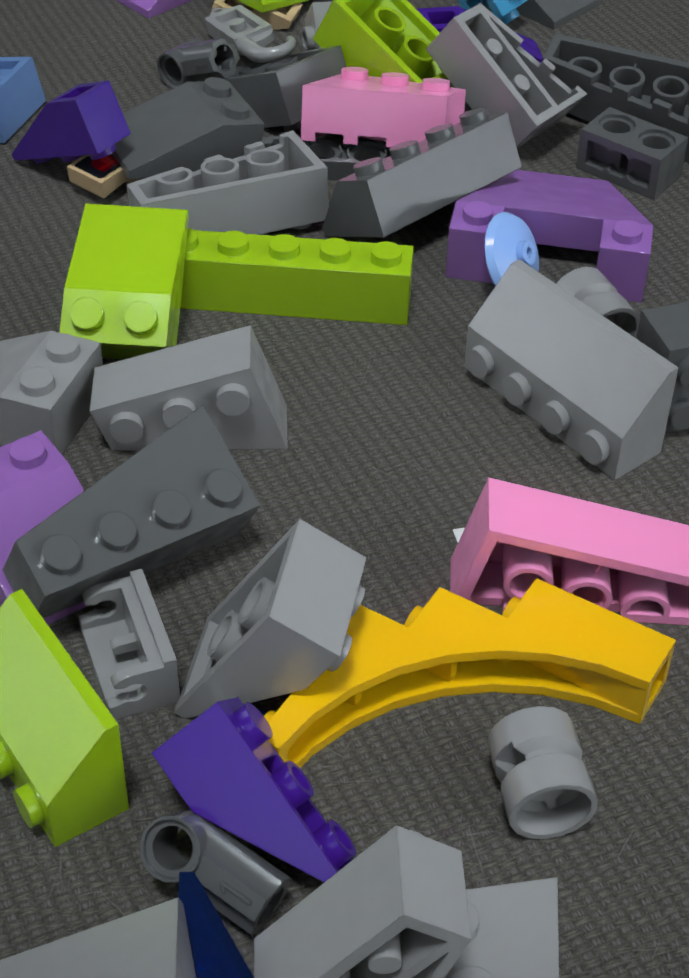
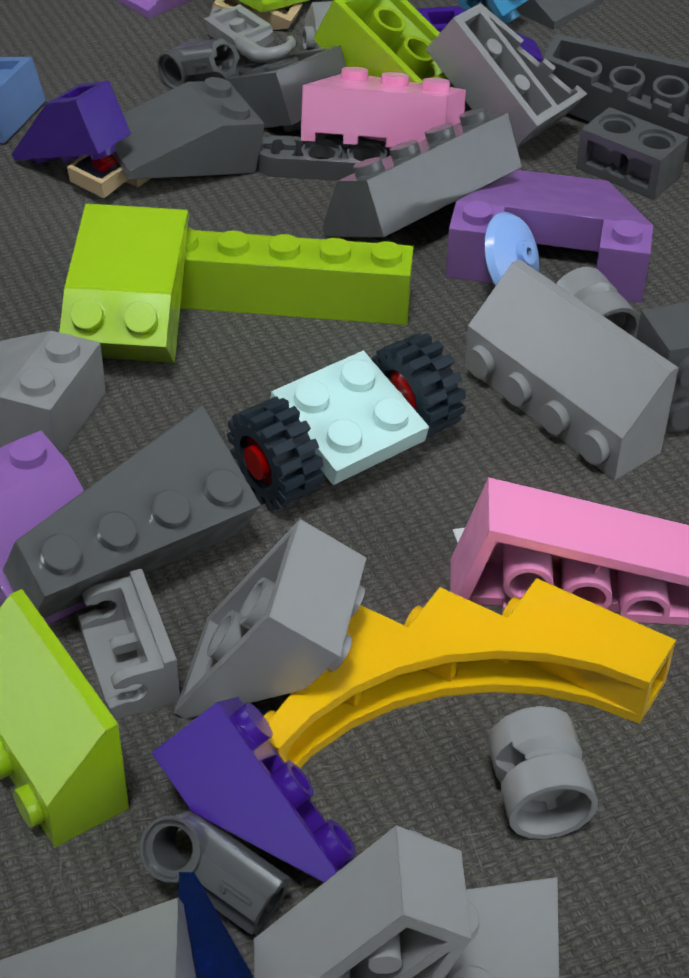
light grey wedge [90,325,288,451] -> none
light grey wedge [127,130,329,235] -> none
none -> plate [227,333,466,511]

